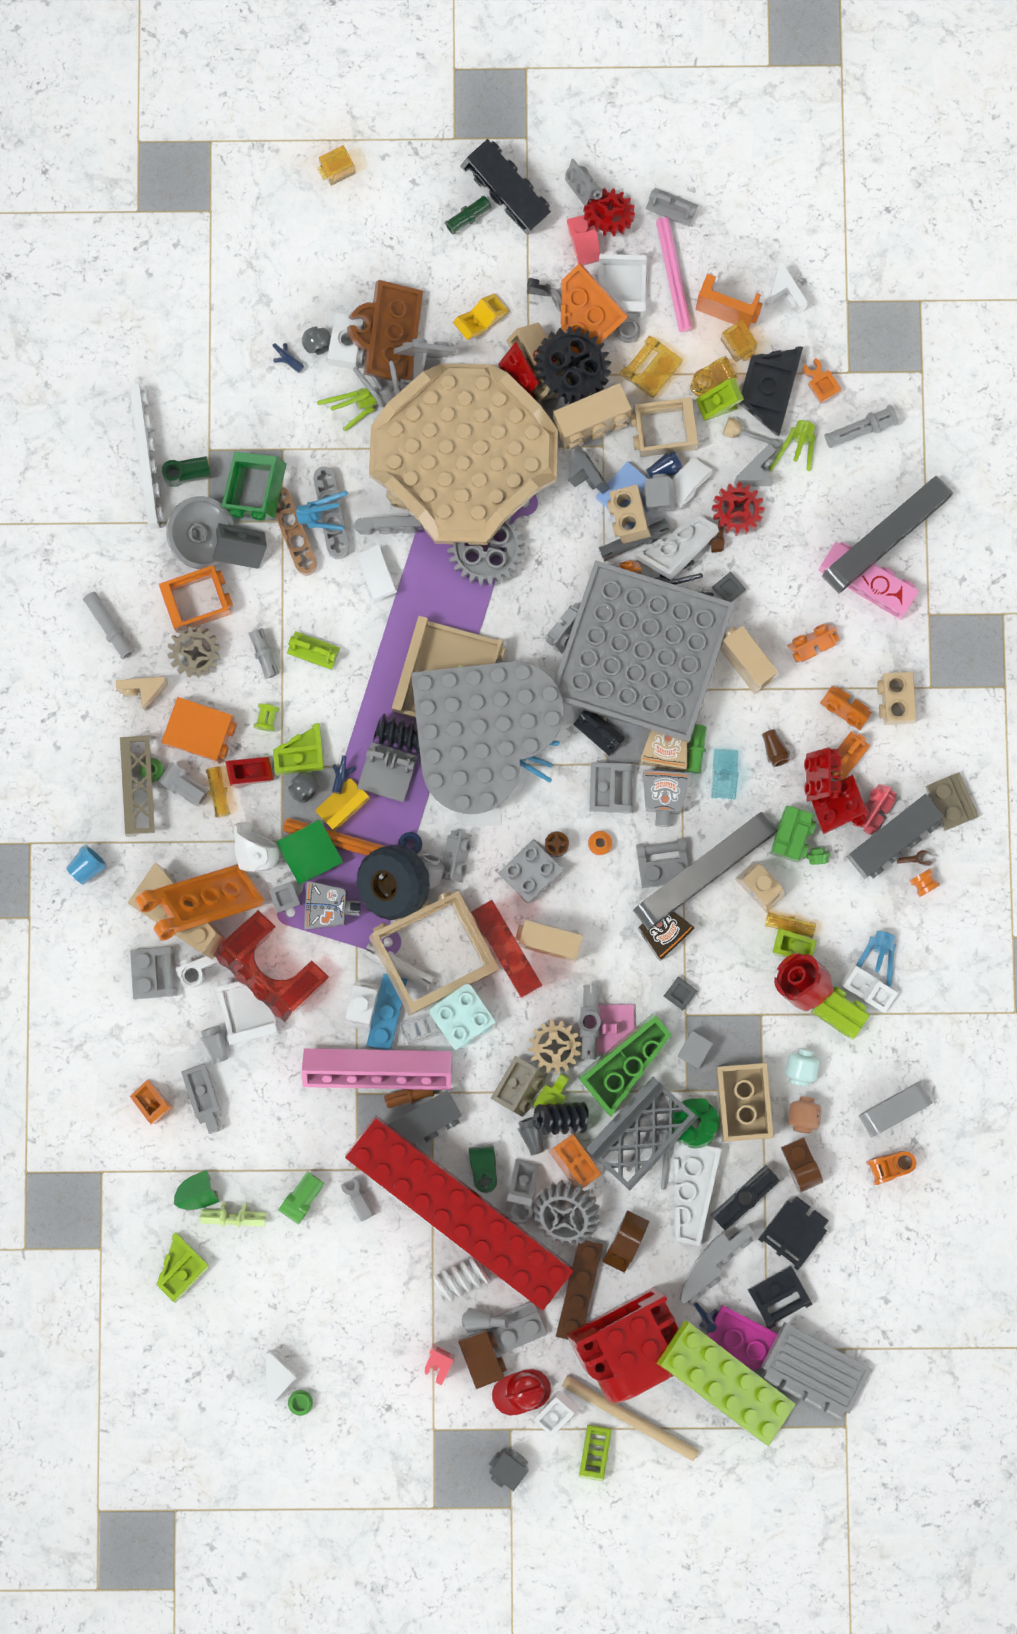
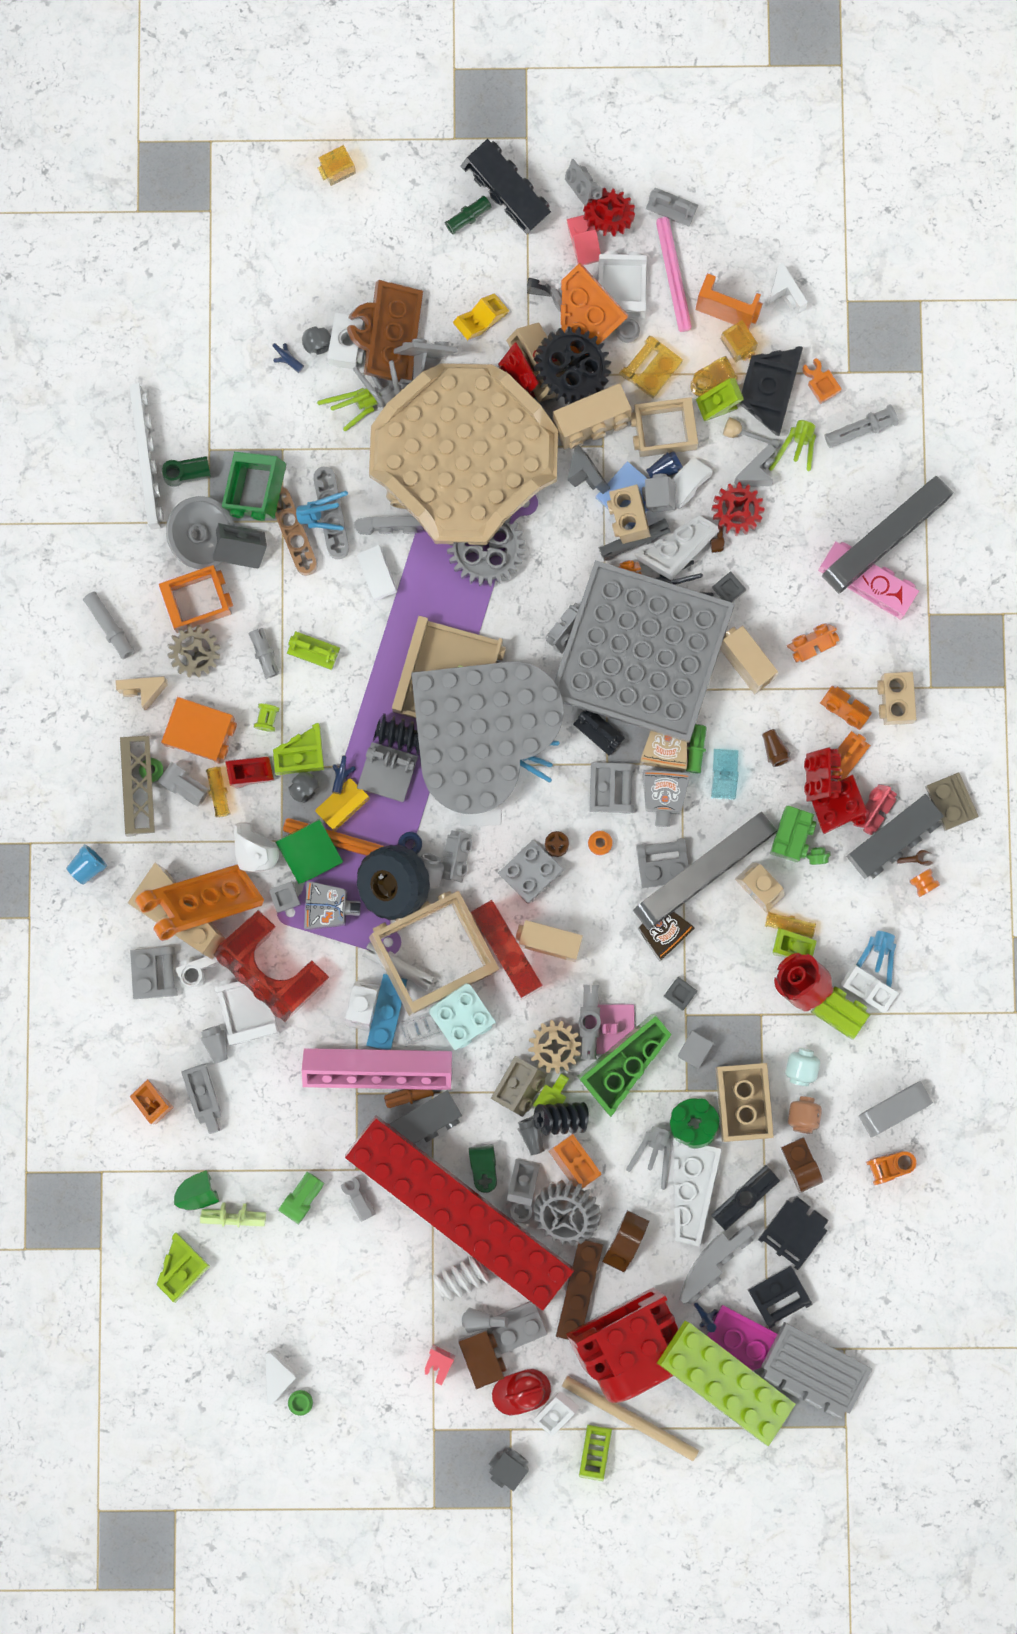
dark grey fence [586,1077,698,1191] -> none

